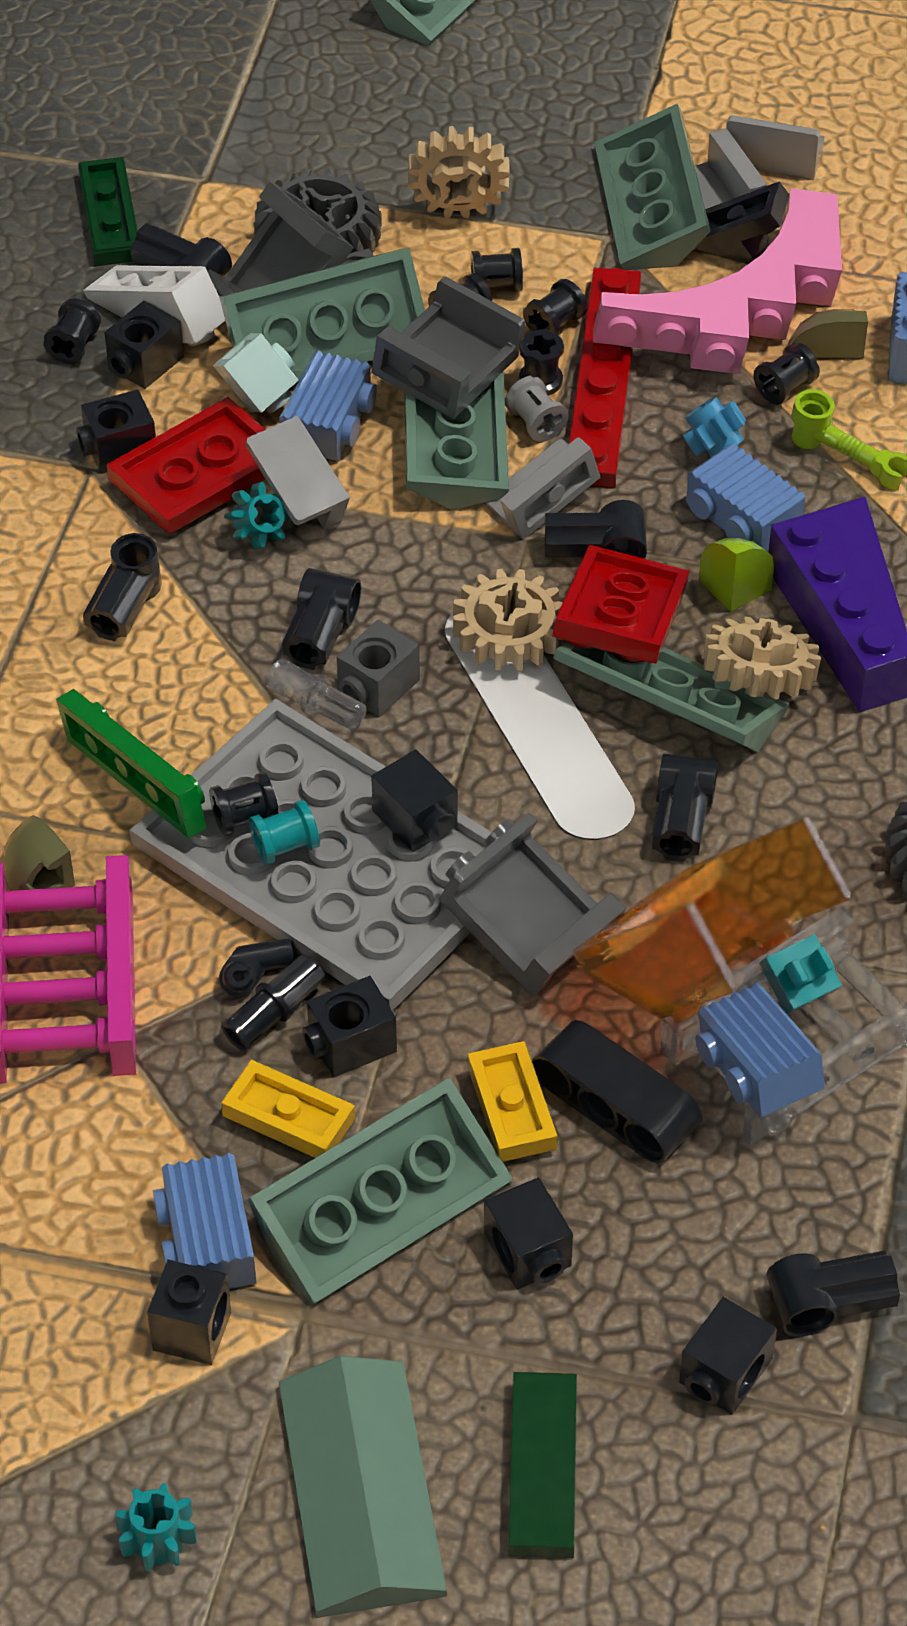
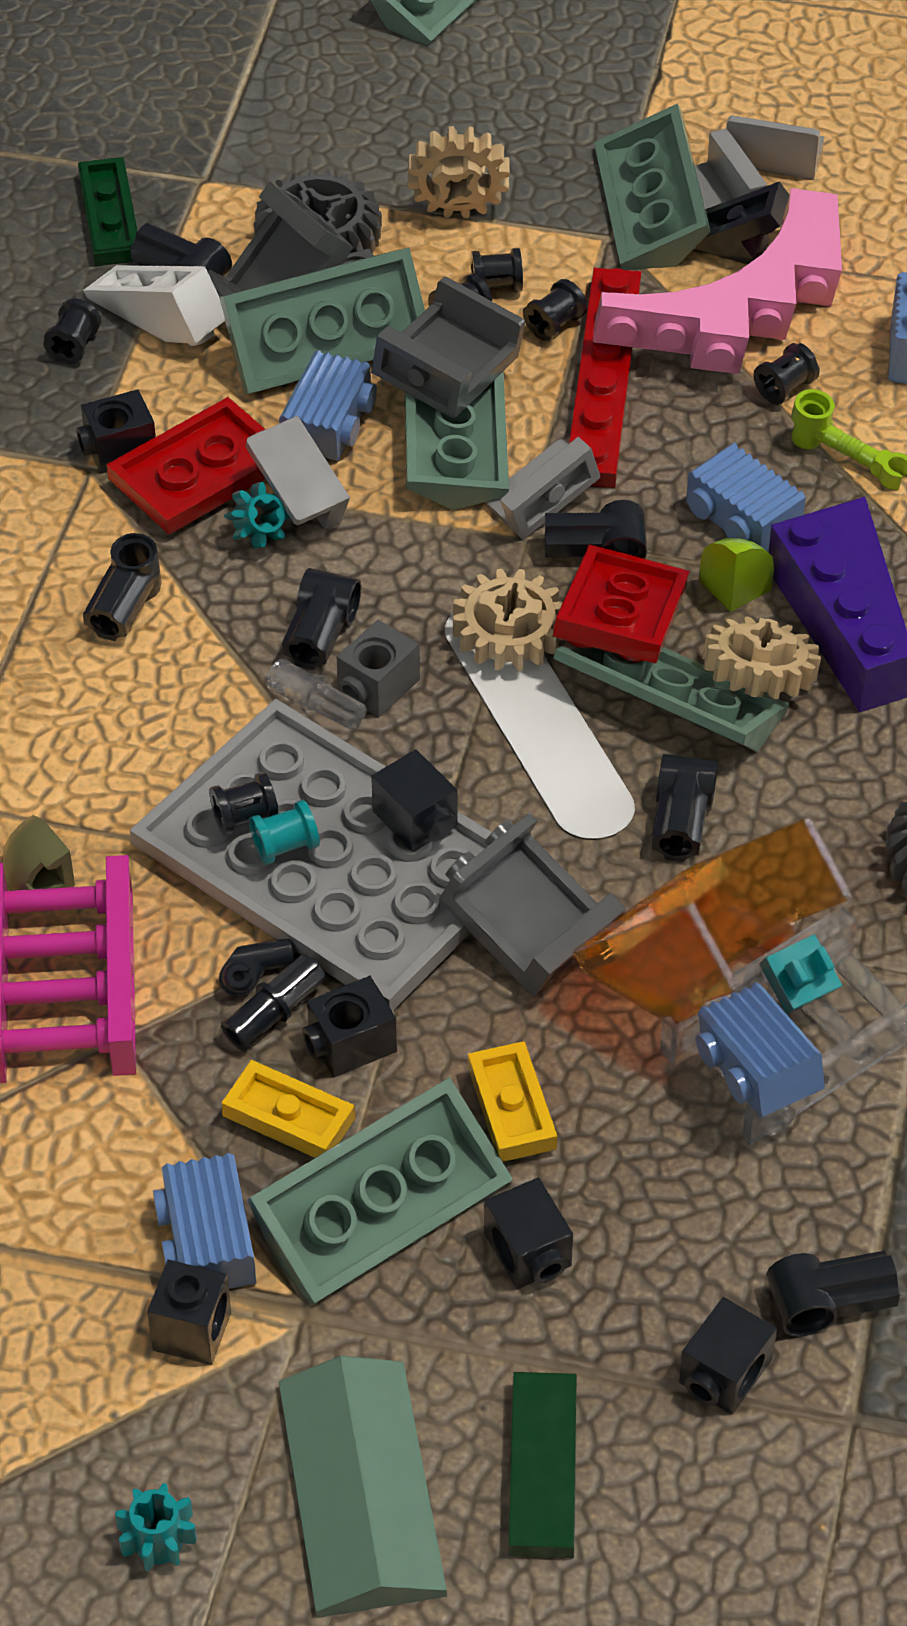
green plate [56,689,207,839] -> none
black brick [104,300,184,389] -> none
light aqua brick [213,333,299,413] -> none
light grey bush [505,376,568,442] -> none
black bush [519,330,564,396] -> none
black beam [532,1020,703,1163] -> none
dark azure gear [682,397,747,457] -> none
olive brick [788,309,868,358] -> none

